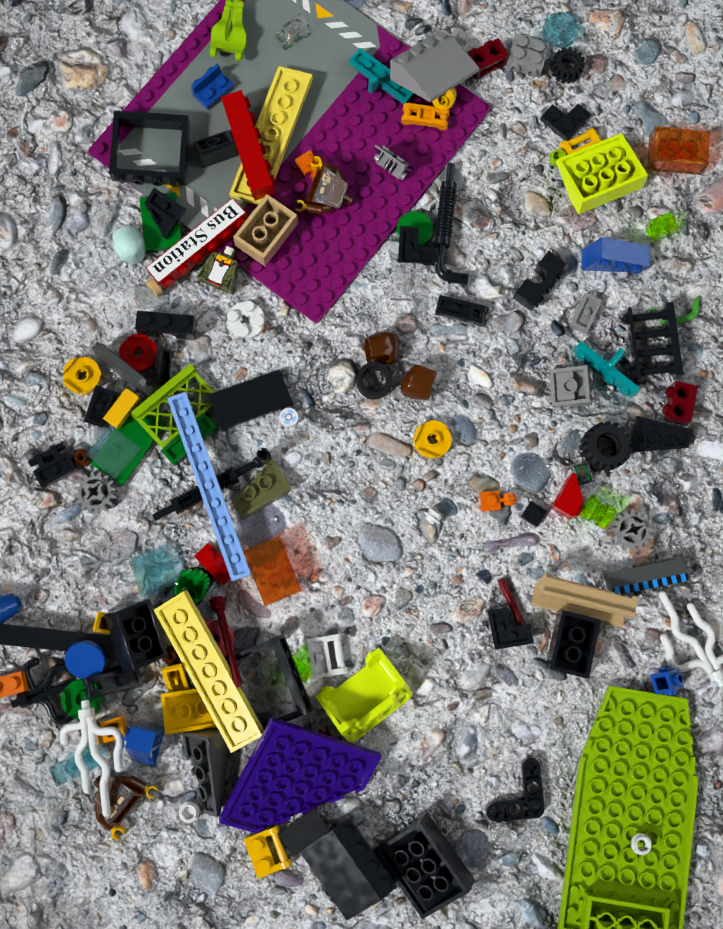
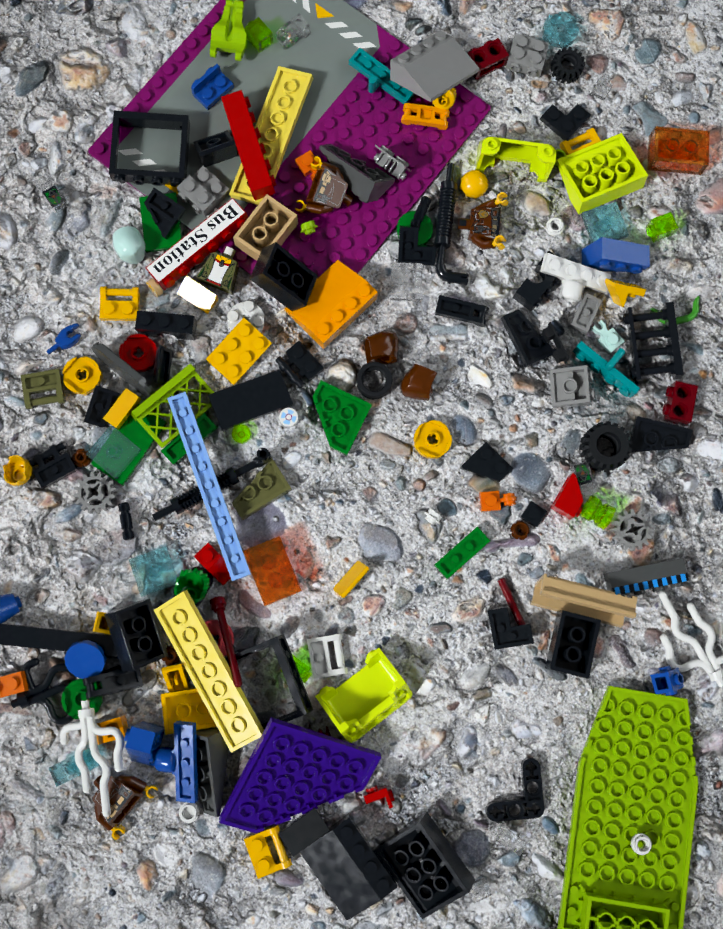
none -> yellow hair [3,455,32,486]
none -> olive plate [21,369,66,410]
none -> leg [34,173,67,213]
none -> blue hand [46,323,81,354]
none -> yellow plate [99,286,140,321]
none -> black axle [118,502,134,541]
none -> blue plate [154,721,198,803]
none -> light grey plate [176,166,230,217]
none -> slope [177,276,218,314]
none -> yellow plate [206,318,272,385]
none -> clear neon green tile [232,424,251,444]
none -> clear neon green brick [245,17,273,53]
none -> black brick [250,242,318,311]
none -> black plate [275,341,324,389]
none -> light orange slope [284,260,378,349]
none -> lime plate [300,220,318,236]
none -> green plate [313,380,372,456]
none -> dark grey wedge [319,144,395,203]
none -> yellow slope [333,561,369,598]
none -> red bracket [363,785,395,809]
none -> black axle [410,196,431,228]
none -> green plate [434,526,490,580]
none -> torso [458,192,509,250]
none -> yellow hair [459,170,489,199]
none -> black wing [460,442,513,482]
none -> neon yellow windscreen [475,137,556,182]
none -> black wing [501,310,556,368]
none -> reddish brown plate [510,521,529,540]
none -> white plate [540,253,611,302]
none -> black piece [542,321,570,364]
none -> white plate [545,218,564,236]
none -> clear light blue plate [581,202,629,243]
none -> light aqua plate [591,320,625,354]
none -> yellow slope [605,278,646,307]

